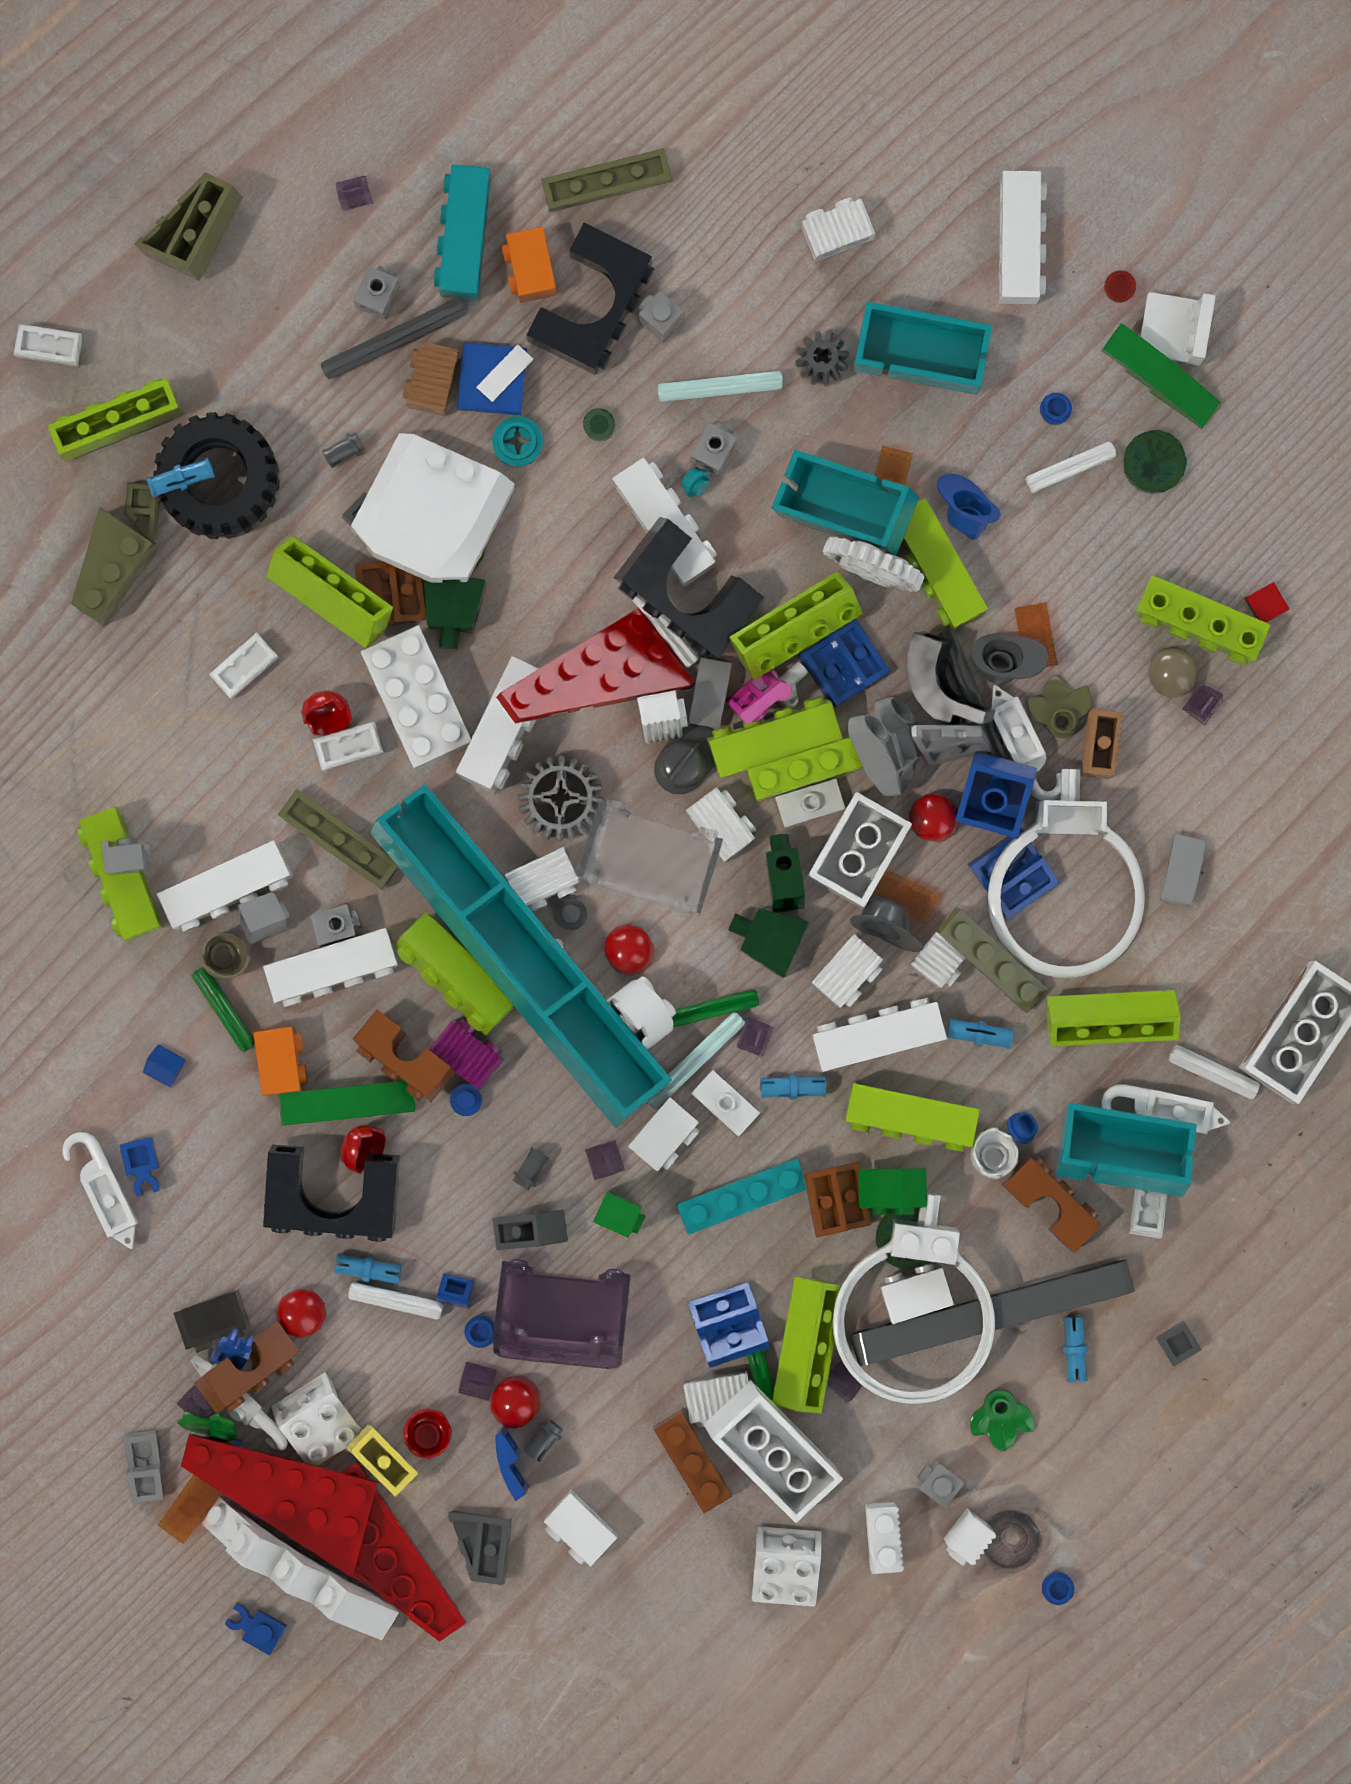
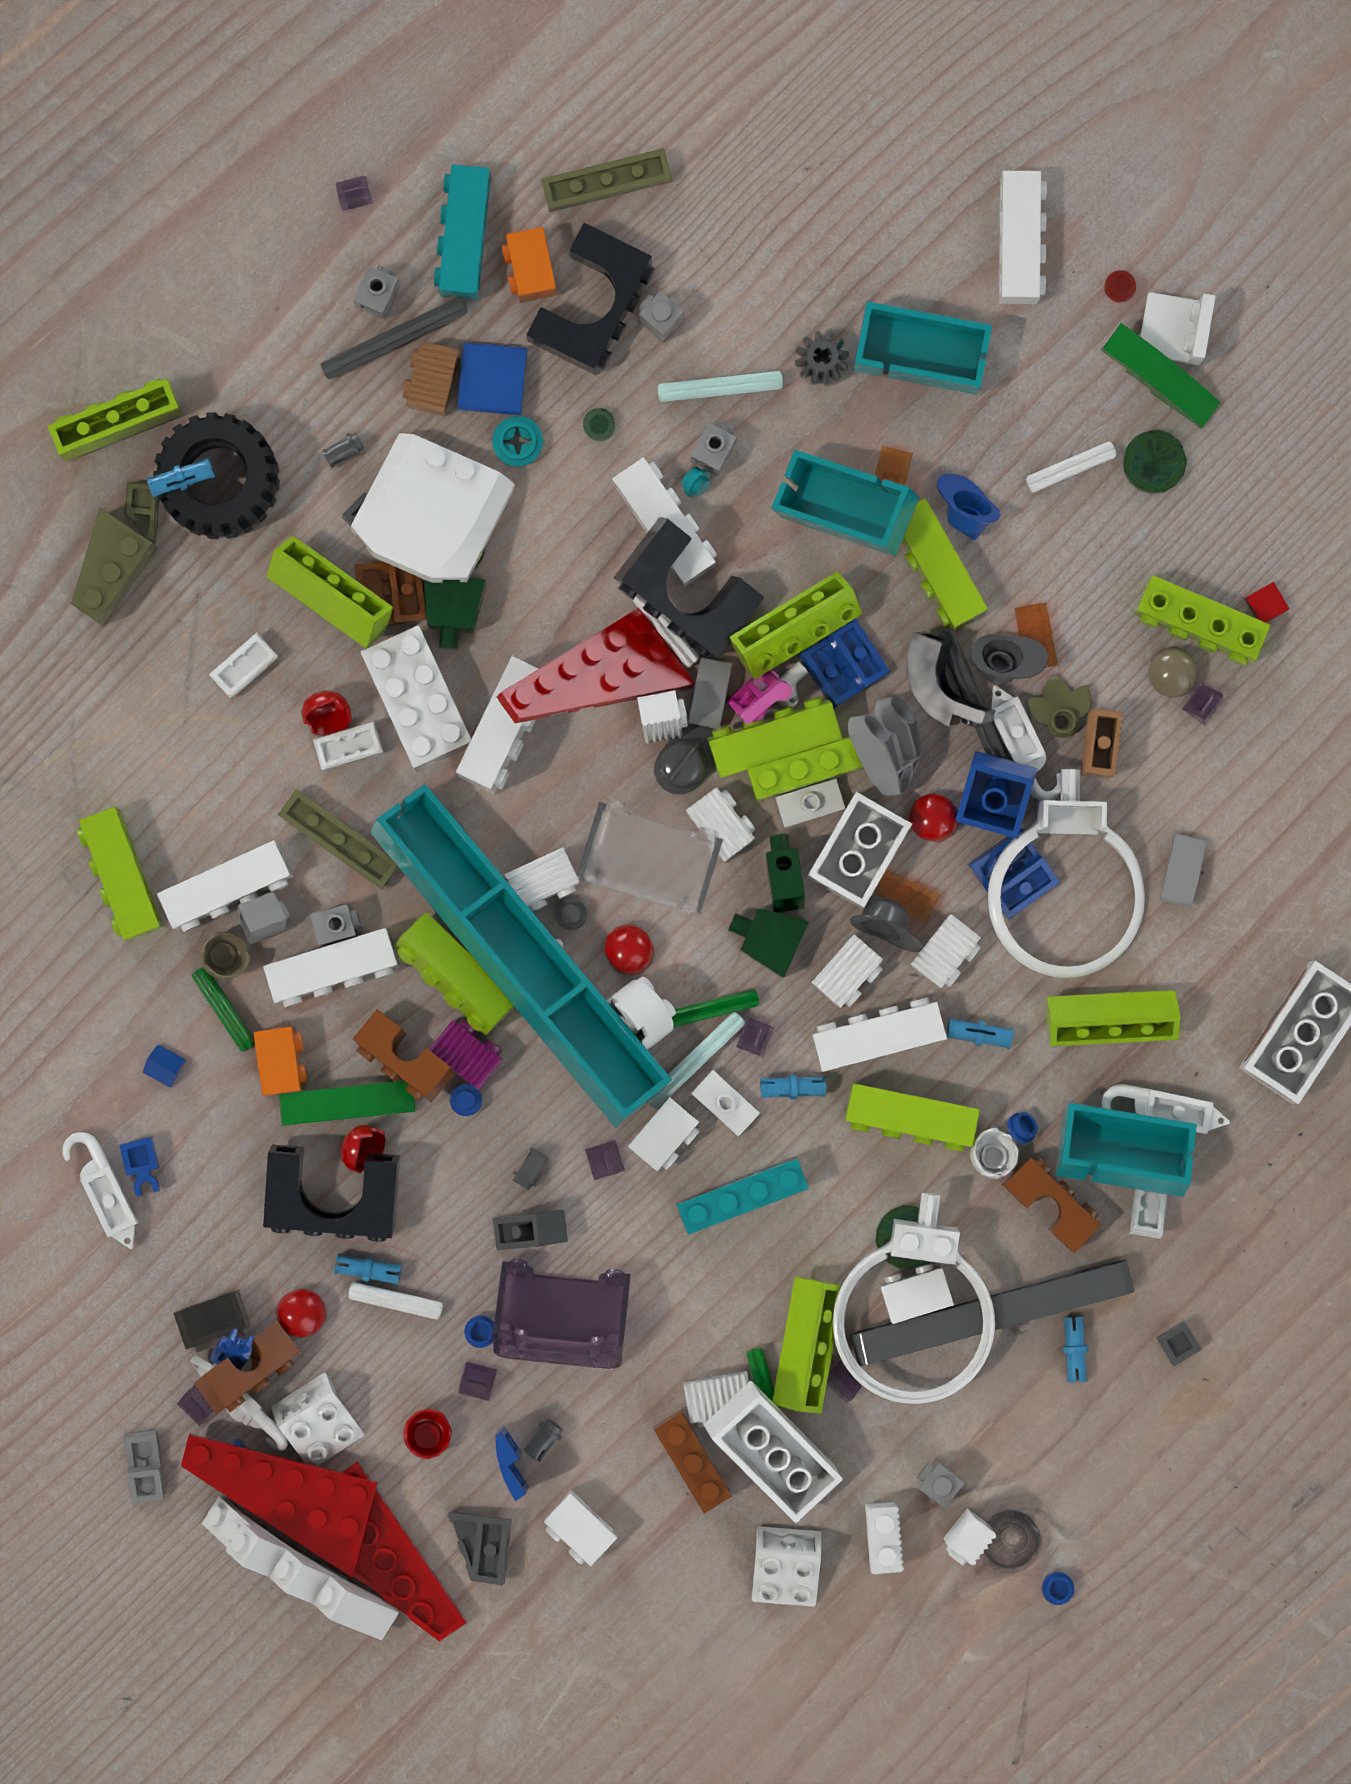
white plate [13,324,83,367] -> none
light grey brick [102,839,153,875] -> none
olive wedge [134,172,243,281] -> none
clear orange plate [158,1475,221,1544] -> none
green plate [178,1412,237,1443] -> none
blue plate [225,1603,287,1655] -> none
light yellow brick [346,1424,418,1497] -> none
blue slope [436,1274,474,1309] -> none
white sticker [476,344,533,402] -> none
red hair [490,1376,541,1429] -> none
light grey gear [517,755,604,842] -> none
green brick [593,1191,646,1238] -> none
blue slope [688,1282,770,1368] -> none
white brick [801,197,875,262] -> none
dark orange slope [804,1162,871,1238] -> none
white gear [822,536,925,592] -> none
green brick [858,1168,927,1215] -> none
light grey wing [911,725,991,766] -> none
olive plate [935,907,1048,1013] -> none
green plate [970,1389,1035,1451] -> none
blue plate [1040,393,1072,425] -> none
white axle [1168,1045,1260,1099] -> none

